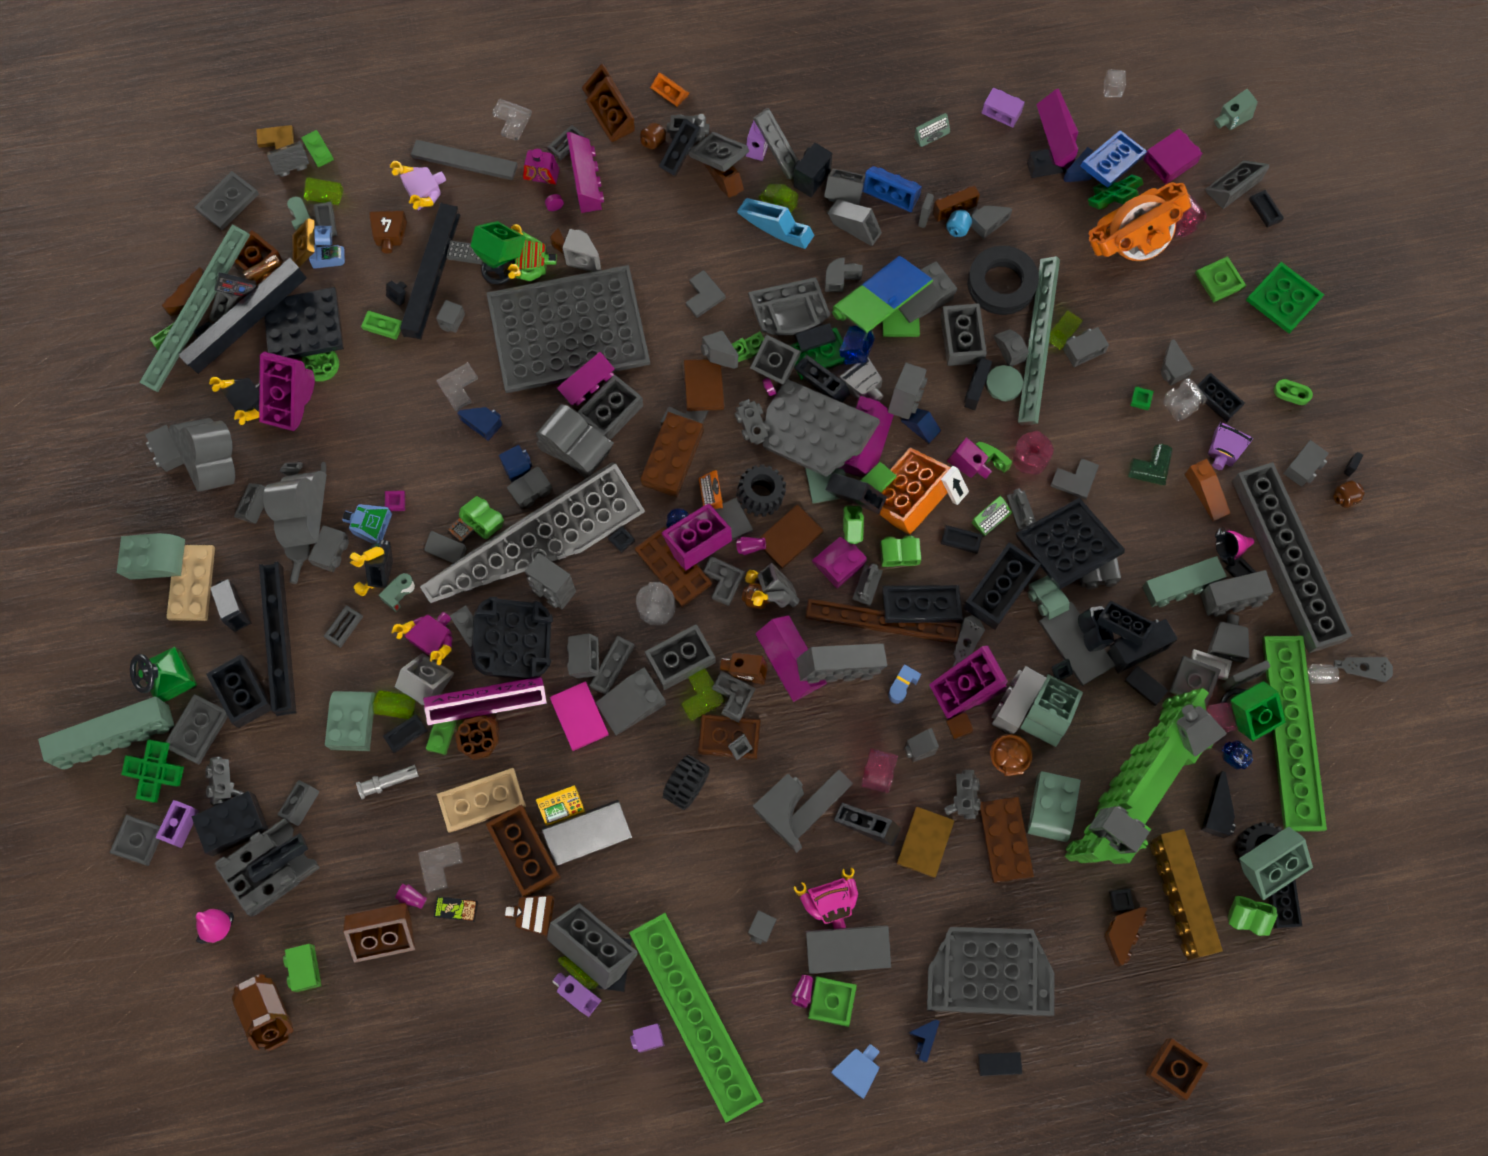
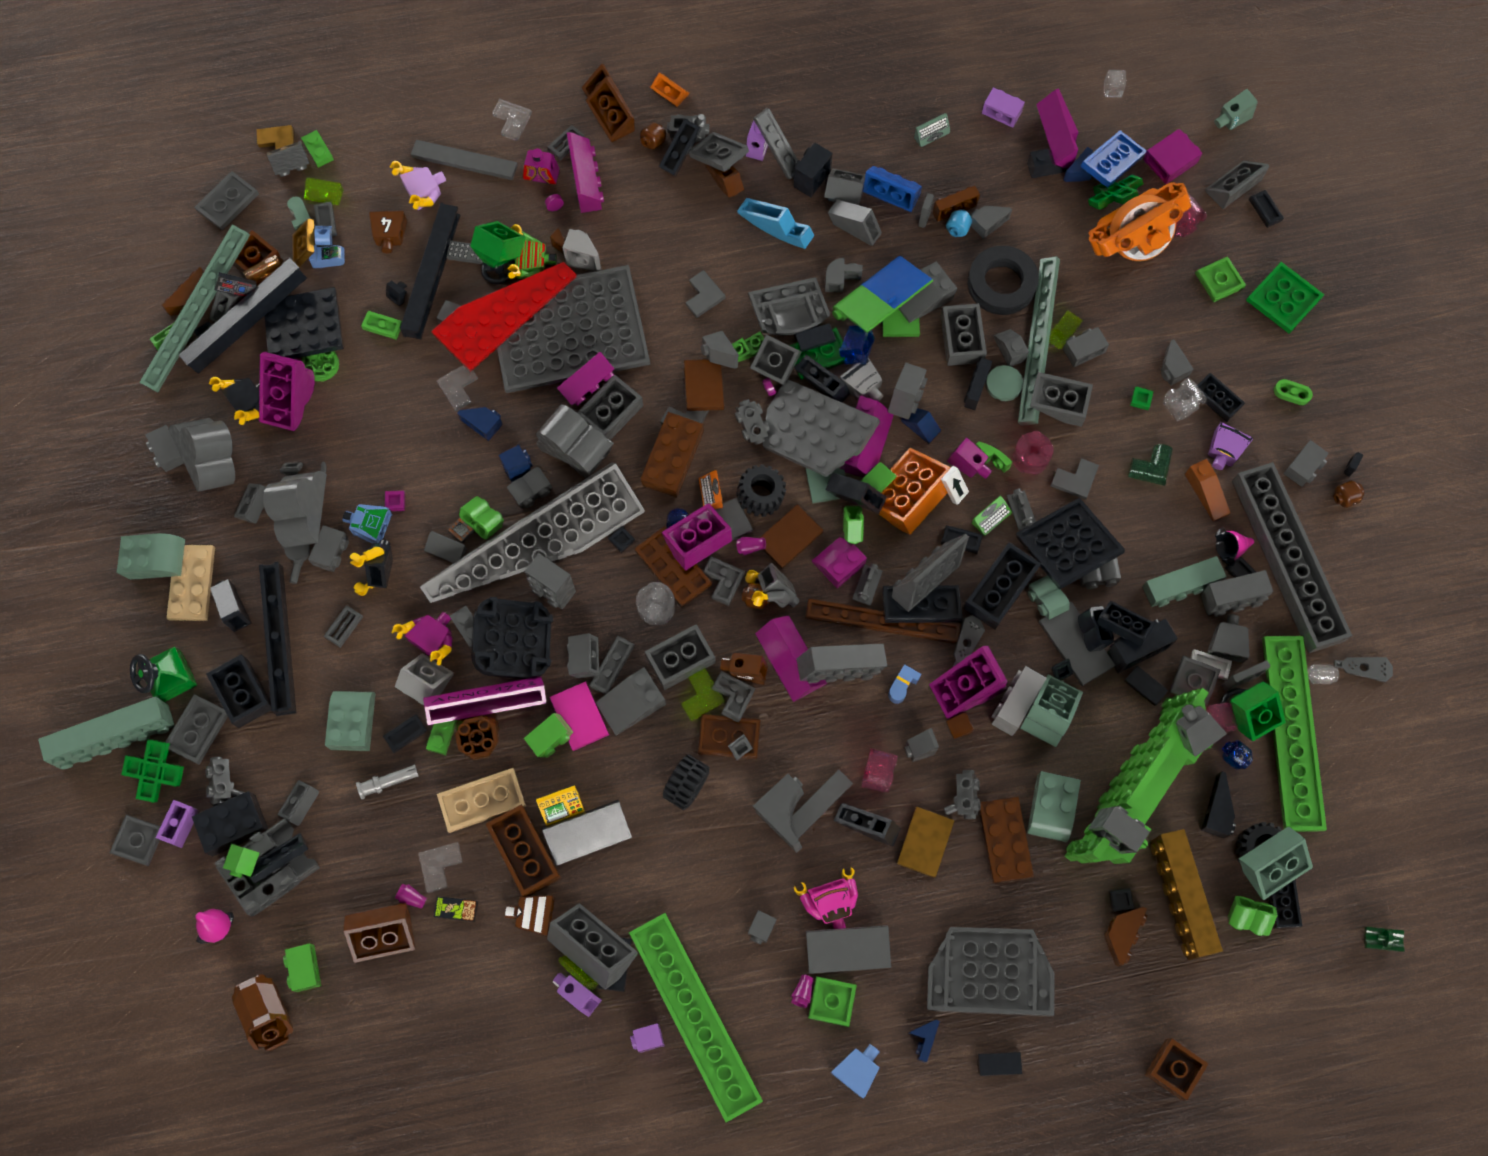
clear neon green slope [373,690,416,719] -> none
sand green leg [379,573,415,612] -> none
clear neon green slope [759,184,798,213] -> none
bright green brick [880,536,921,567] -> none
dark orange piece [990,734,1032,776] -> none
none -> bright green brick [223,844,259,878]
none -> red wing [431,262,576,372]
none -> bright green brick [524,713,574,758]
none -> dark grey slope [892,534,969,612]
none -> dark grey slope [1030,372,1093,427]
none -> dark green hips [1364,927,1405,952]

